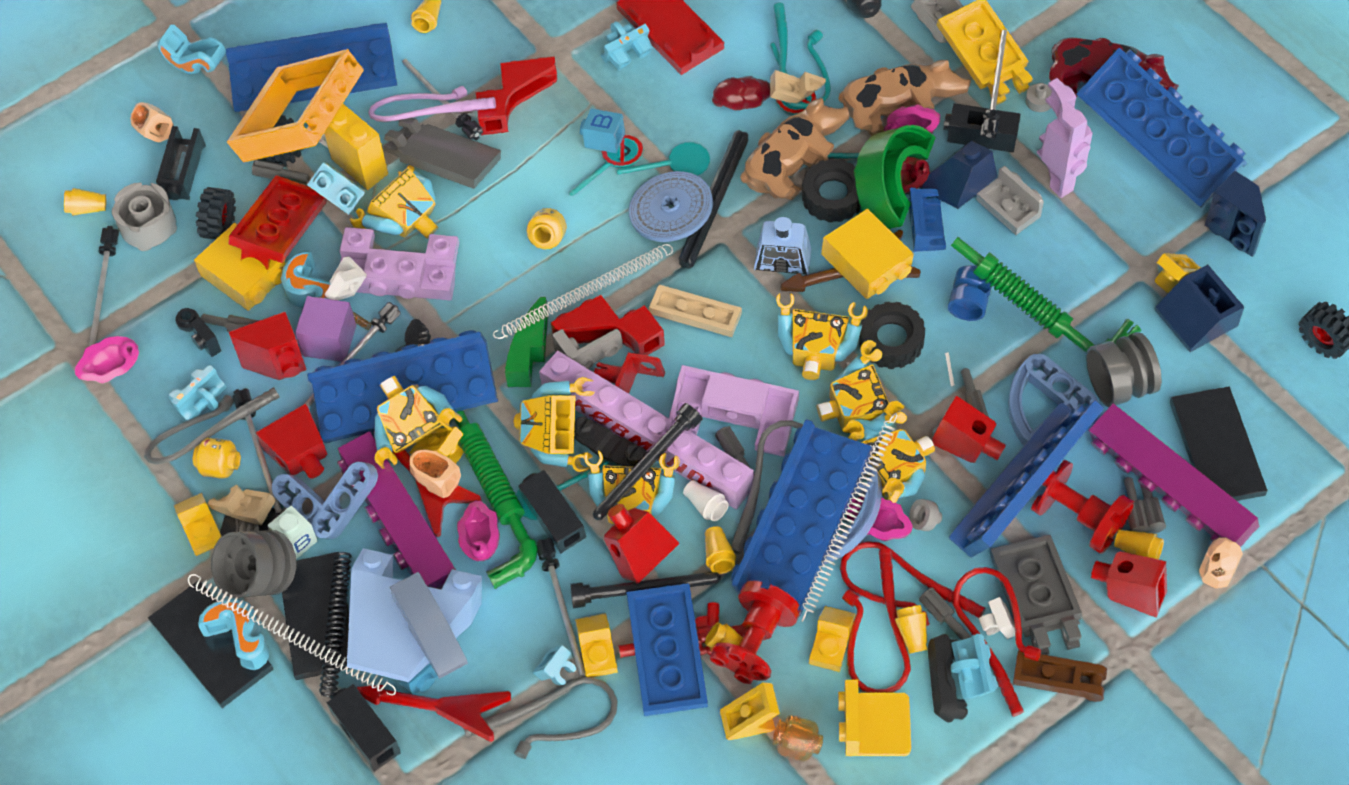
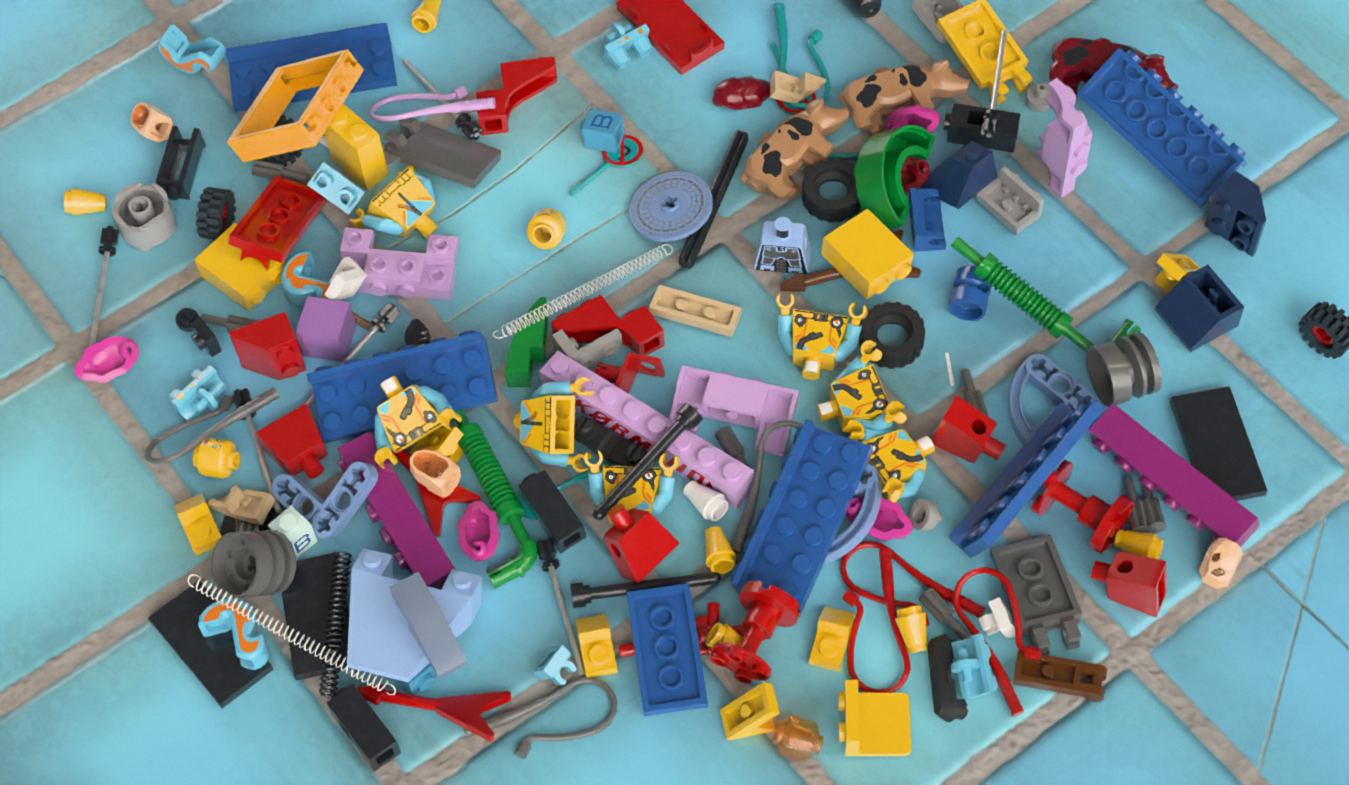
teal piece [617,142,710,176] -> none
white piece [802,413,897,622] -> none

